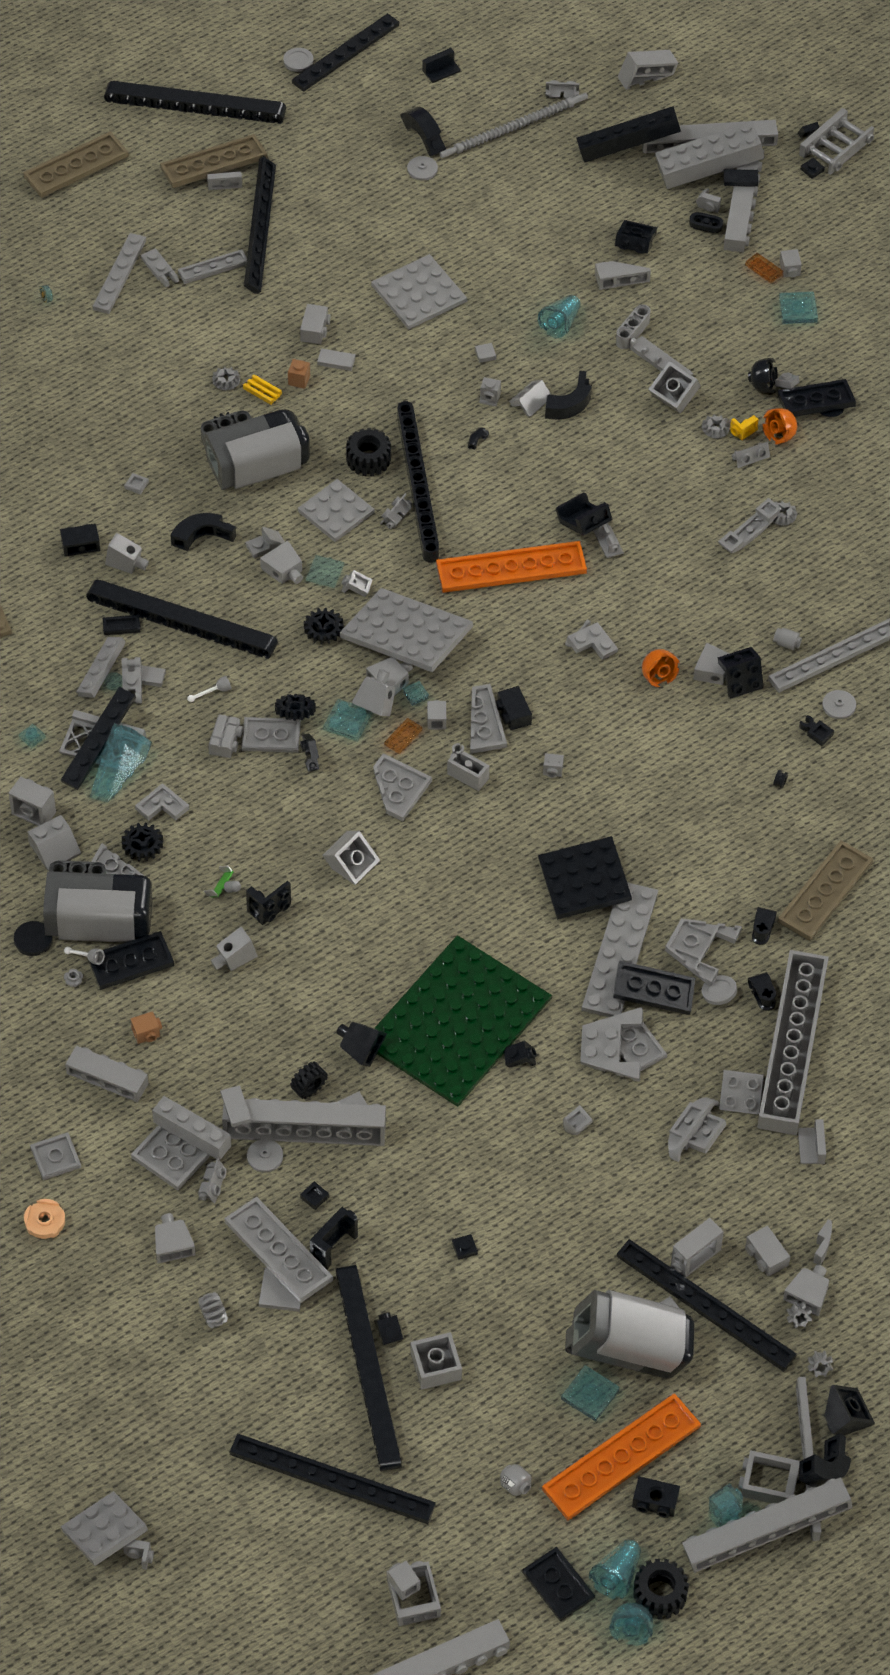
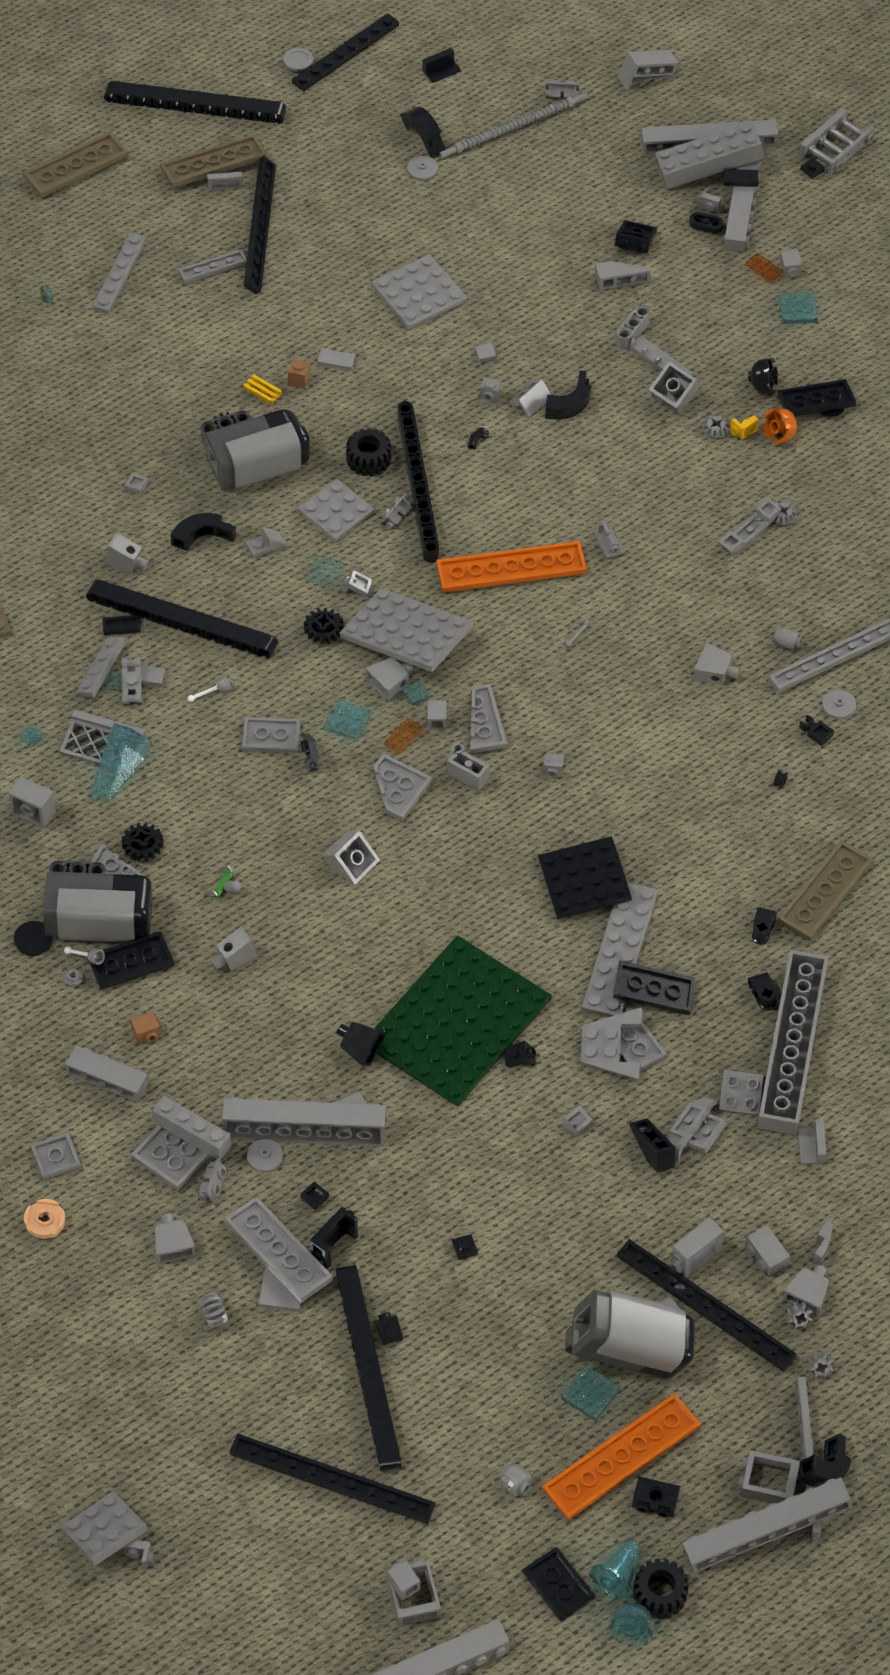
light grey slope [27,815,81,870] -> none
black brick [60,523,101,557] -> none
black plate [61,687,136,790] -> none
light grey plate [135,783,189,821] -> none
light grey hinge [141,248,179,288] -> none
light grey brick [208,714,243,758] -> none
light grey gear [212,366,241,390] -> none
light grey tile [220,1085,251,1127] -> none
black bracket [246,881,291,925] -> none
light grey torso [260,541,303,584] -> none
black gear [275,694,316,721] -> none
black tyre [290,1061,328,1099] -> none
light grey brick [300,304,331,344] -> none
light grey torso [352,669,396,717] -> none
light grey brick [410,1332,462,1390] -> none
black brick [495,686,532,731] -> none
clear light blue cone [538,295,581,338] -> none
black panel [556,492,613,536] -> none
light grey plate [566,622,618,660] -> none
black brick [576,106,681,162] -> none
orange cylinder [642,649,680,687] -> none
light grey wing [665,918,742,986] -> none
light grey piece [702,975,737,1005] -> none
clear light blue brick [708,1483,743,1528] -> none
black bracket [717,647,764,699] -> none
light grey hinge [732,441,770,468] -> none
light grey plate [775,372,799,389] -> none
black plate [798,122,819,138] -> none
black slope [824,1385,875,1435] -> none
none -> black slope [629,1118,675,1172]

